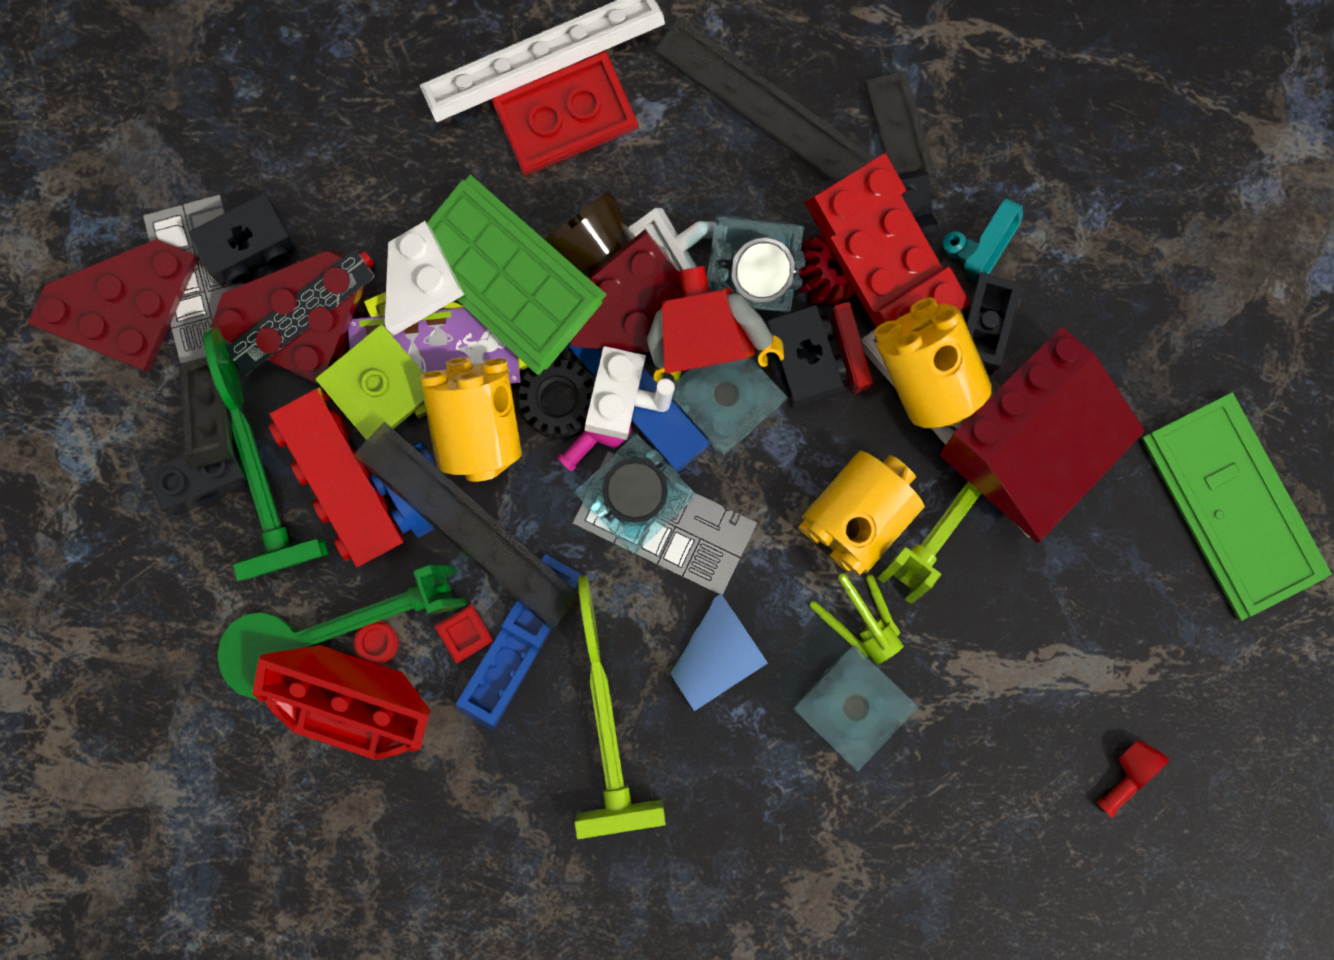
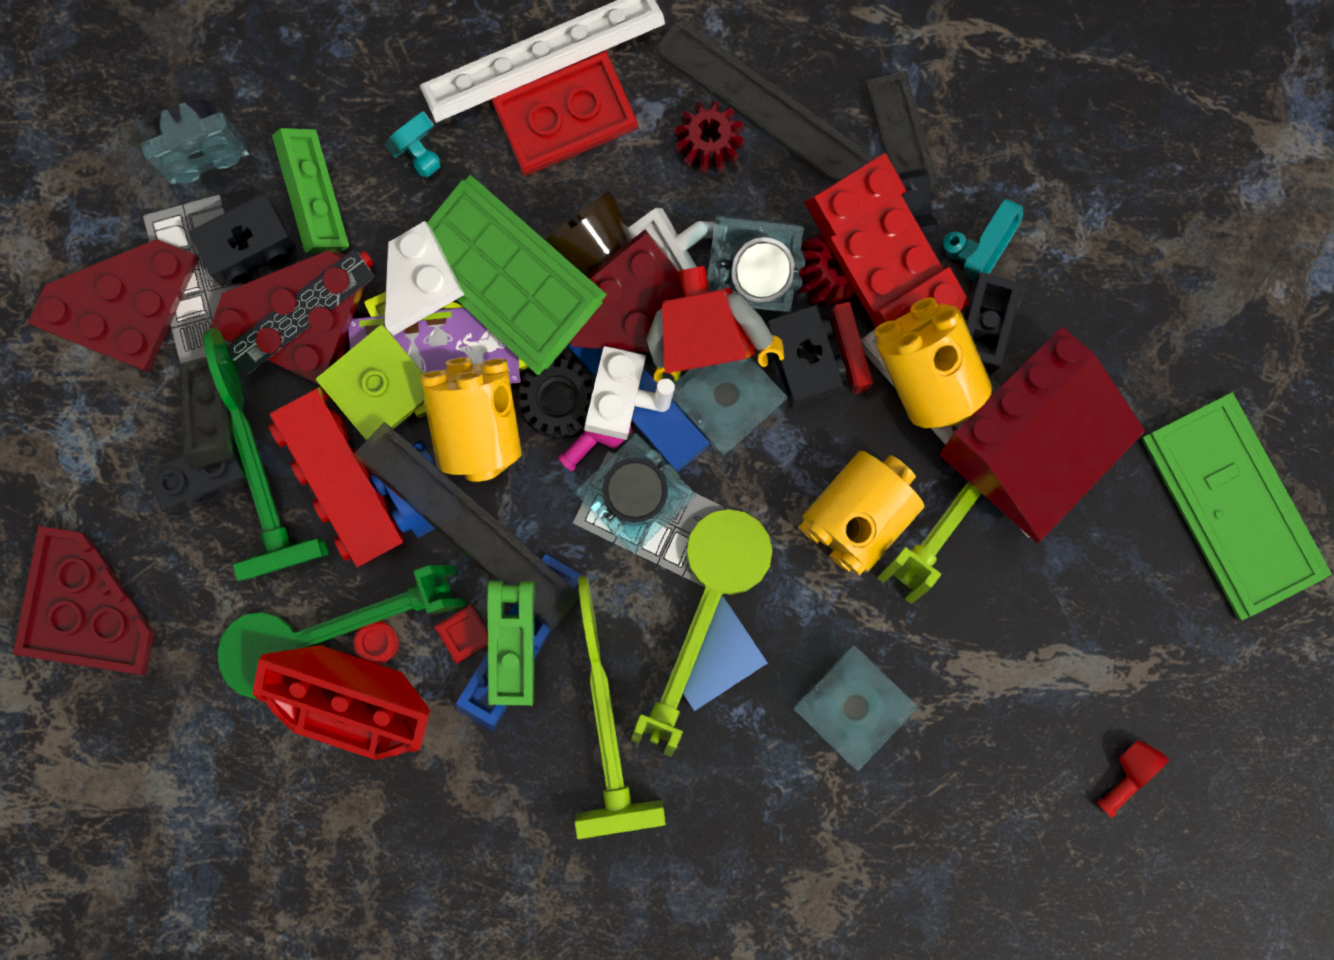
lime plant [809,573,904,665] -> none
none -> dark red plate [13,526,155,675]
none -> clear light blue piece [140,100,249,184]
none -> bright green plate [272,128,349,254]
none -> teal piece [384,111,440,178]
none -> bright green plate [488,580,535,706]
none -> lime piece [631,509,773,757]
none -> dark red gear [674,100,745,174]

